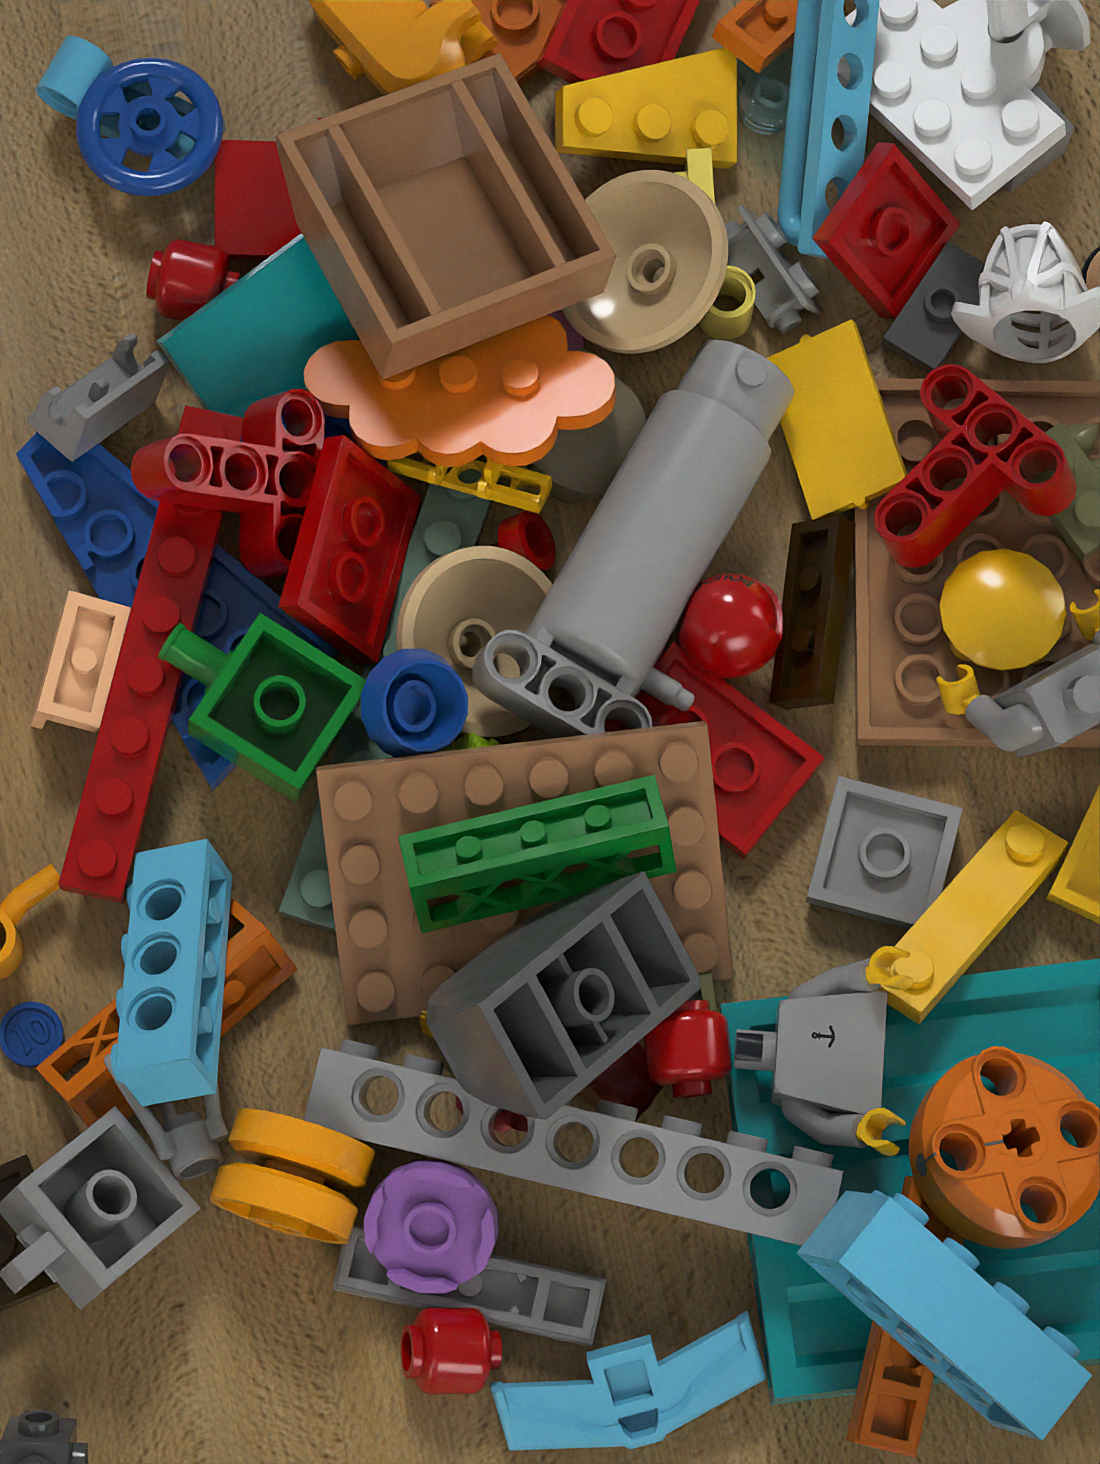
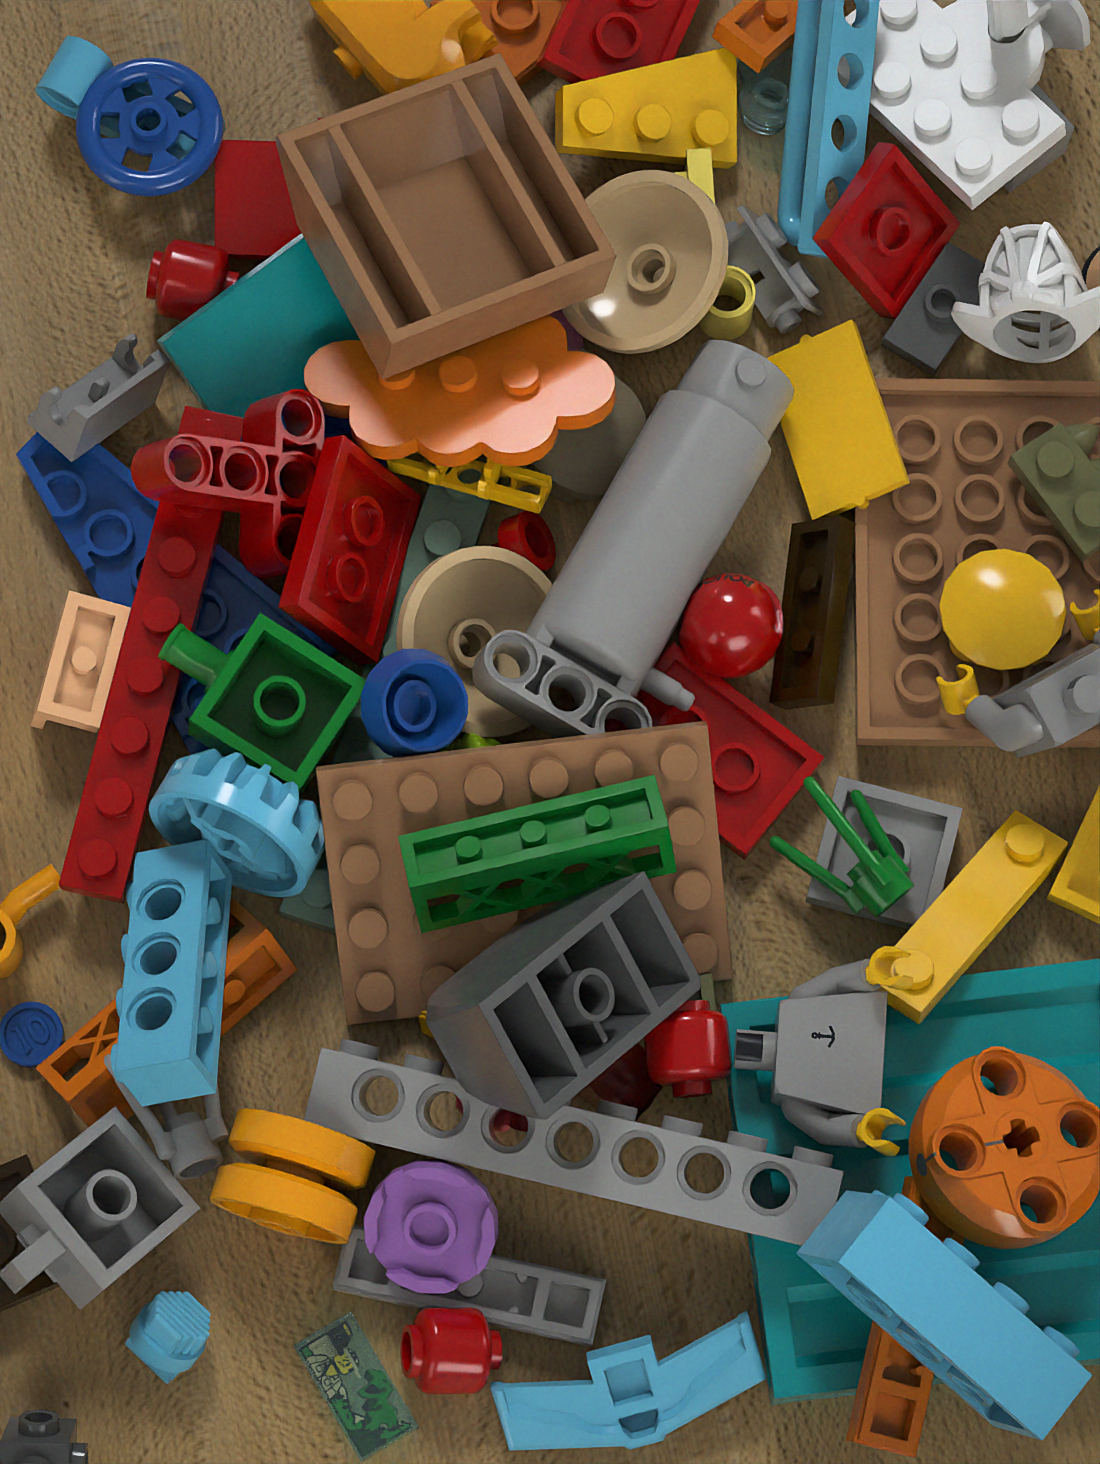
red beam [874,364,1077,568] -> none
none -> medium azure piece [125,1291,211,1384]
none -> medium azure gear [149,749,325,897]
none -> clear light blue tile [294,1311,419,1463]
none -> green plant [769,776,915,918]

